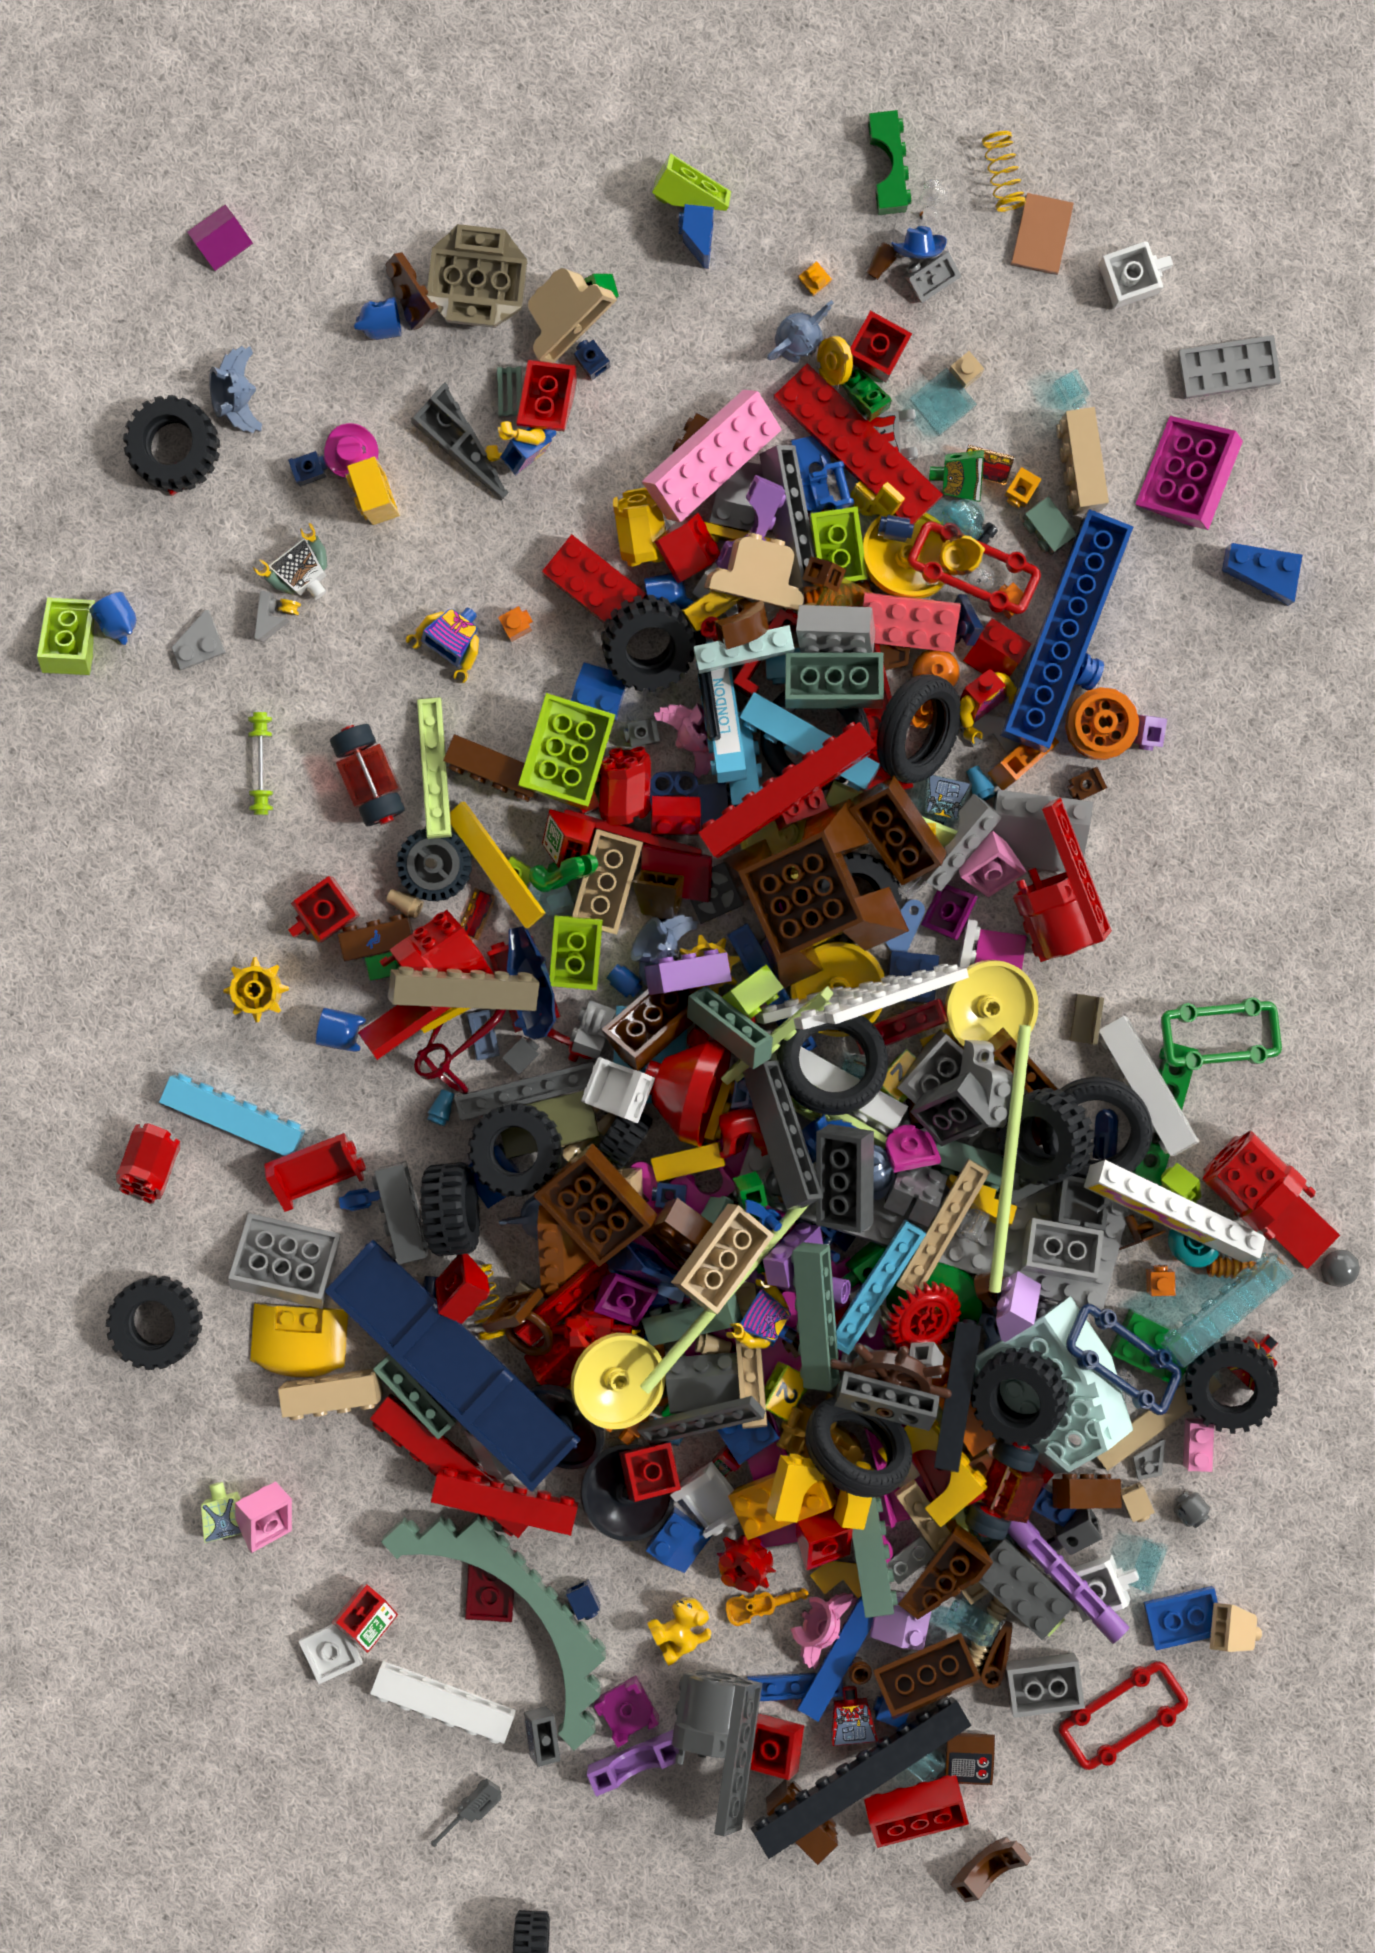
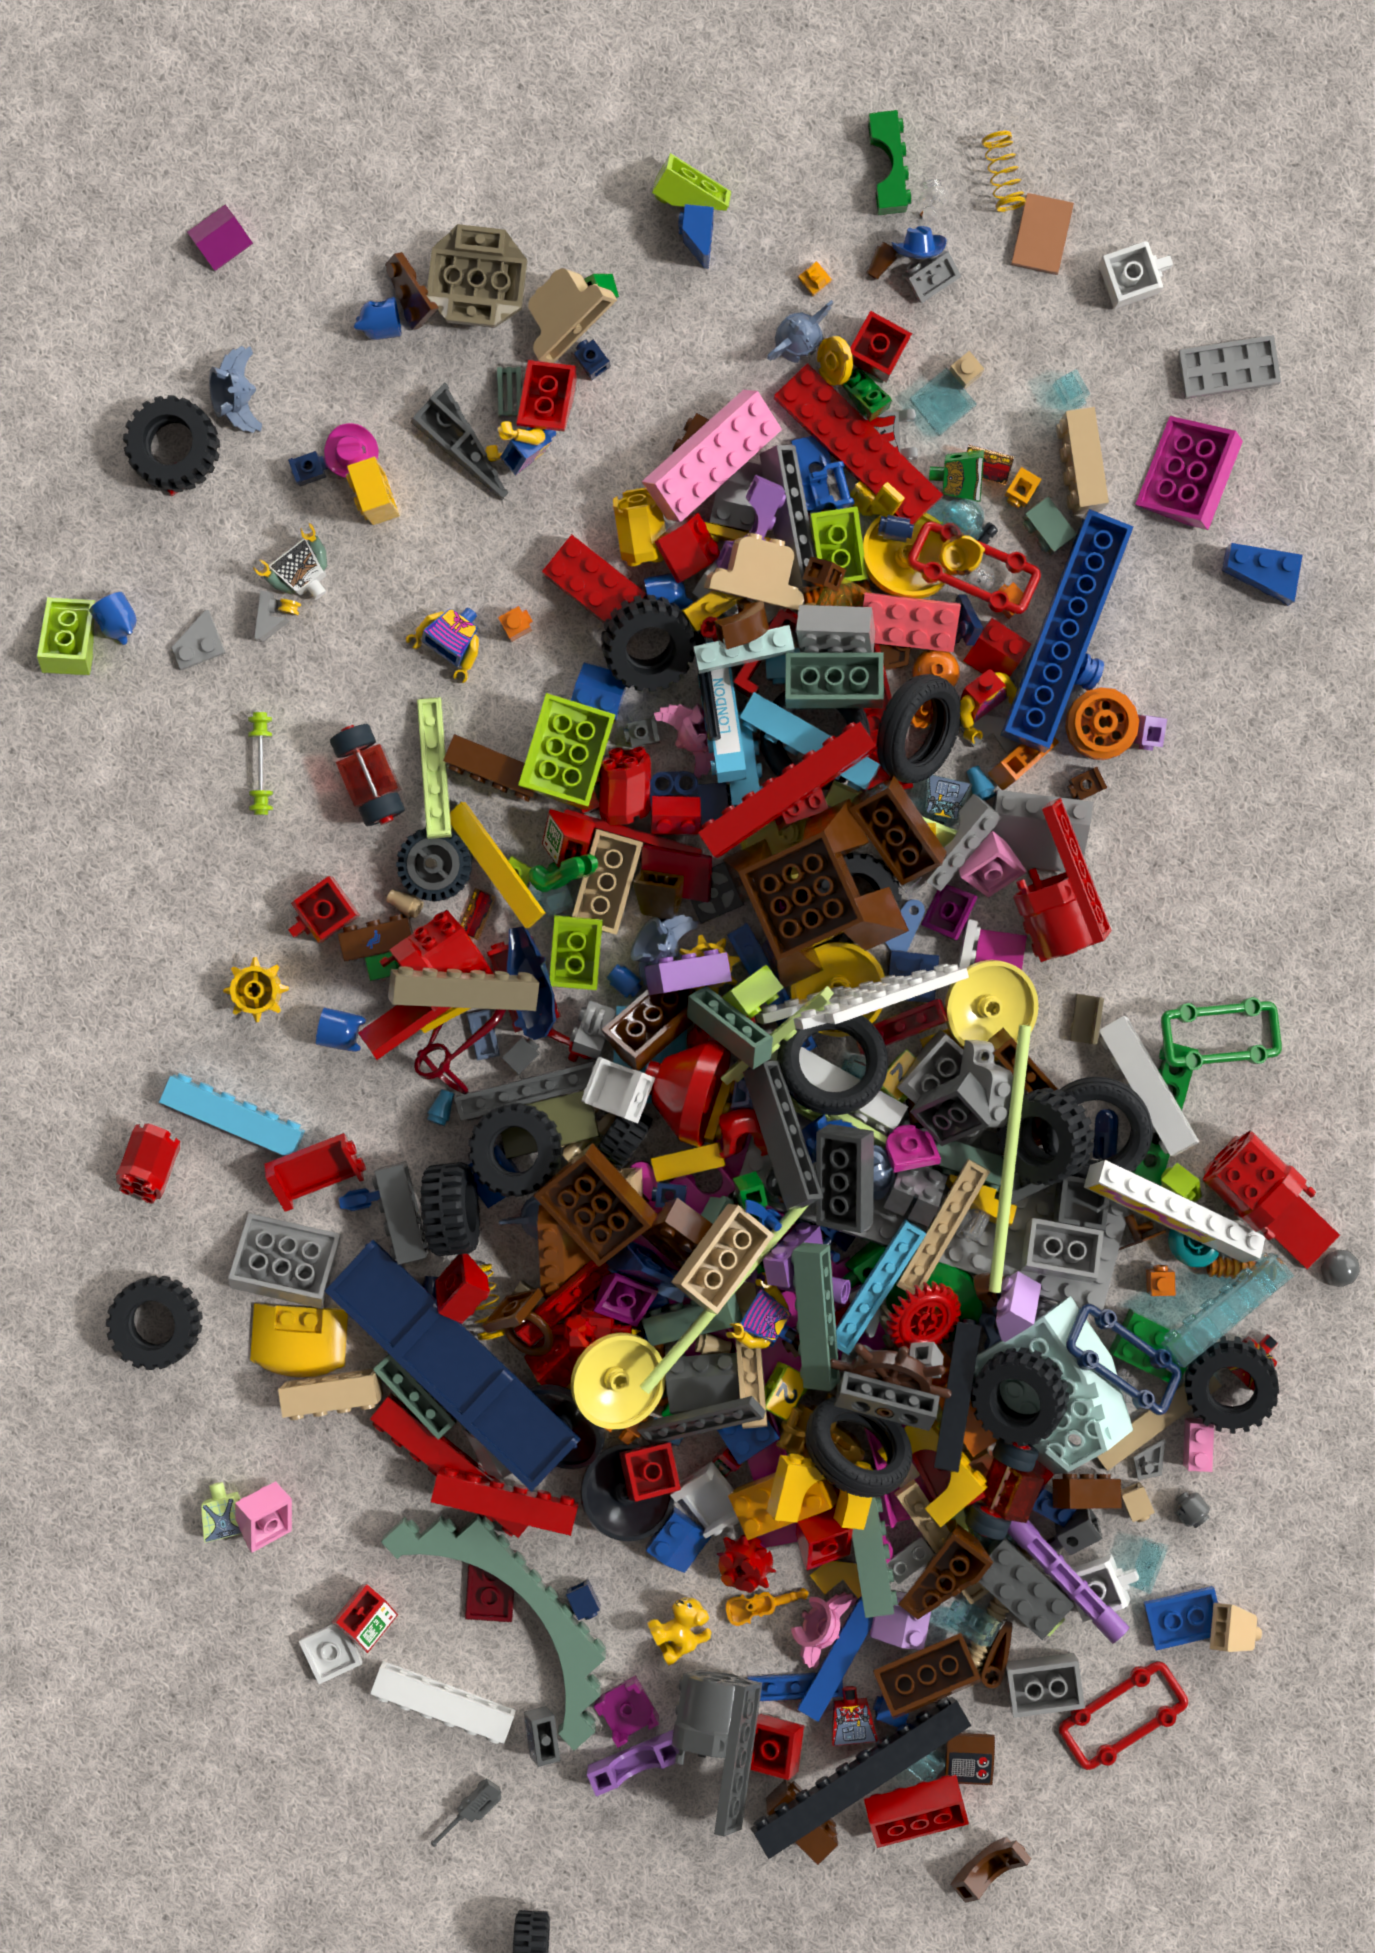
reddish brown cone [848,1657,872,1685] -> none

